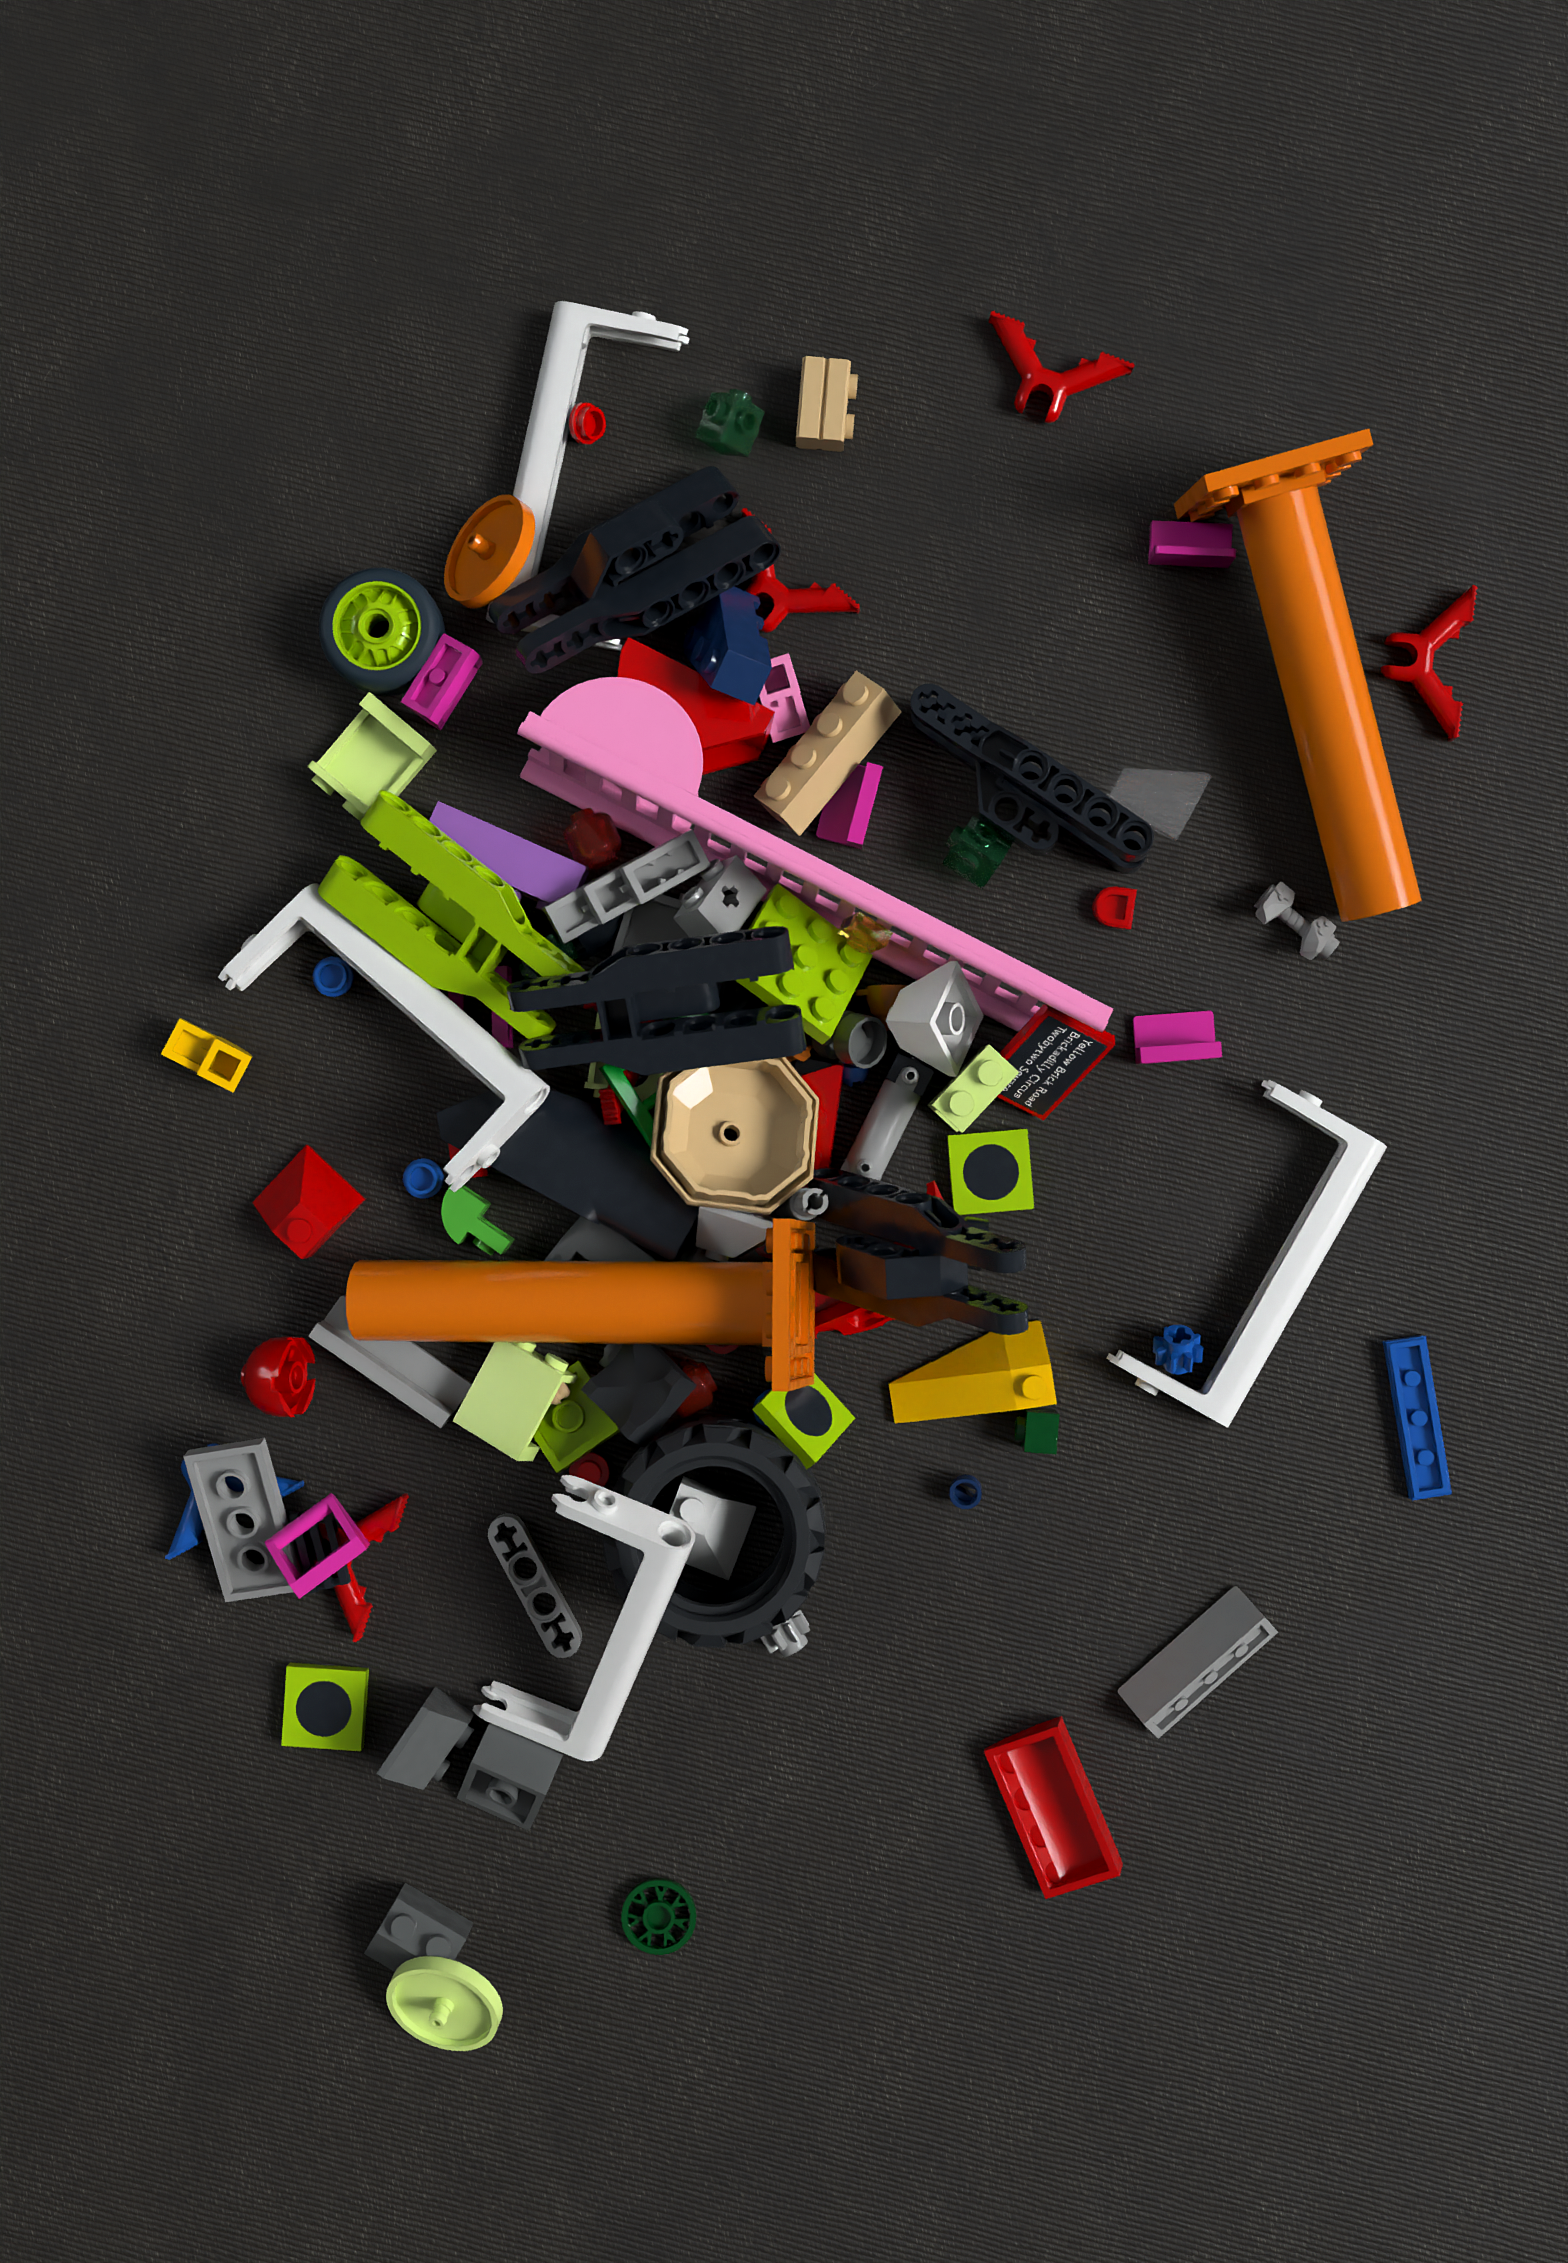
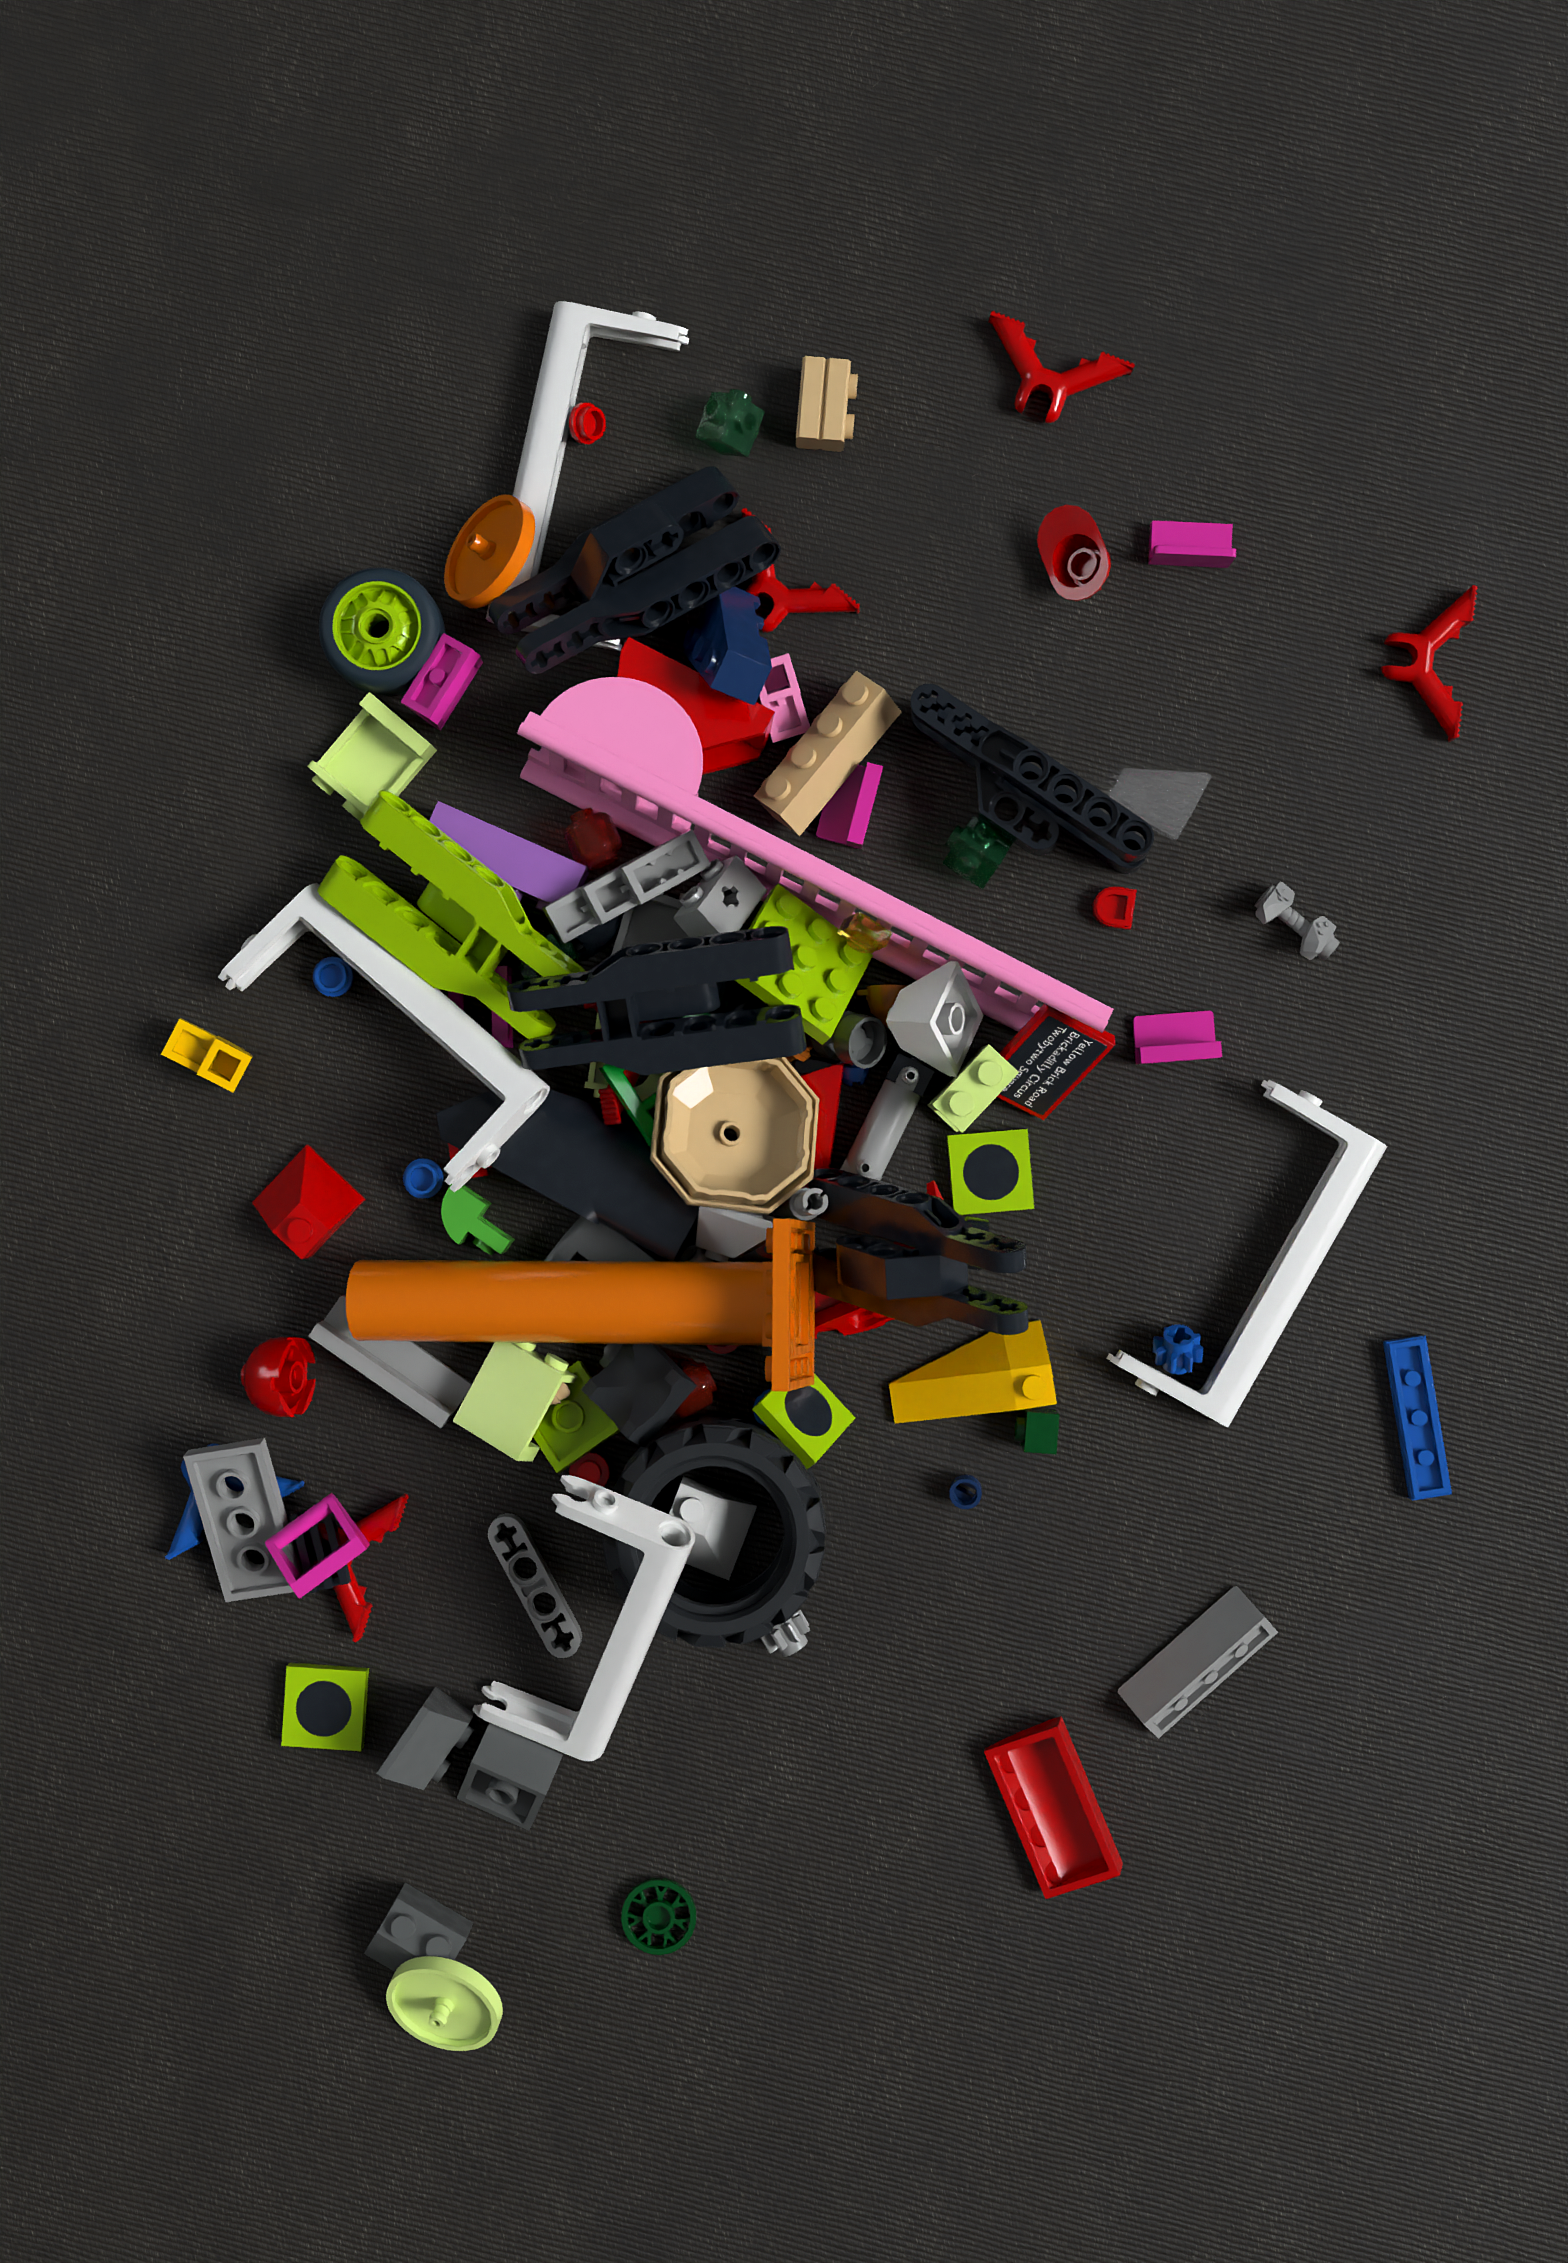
orange piece [1174,429,1422,922] -> none
none -> red piece [1037,505,1111,601]

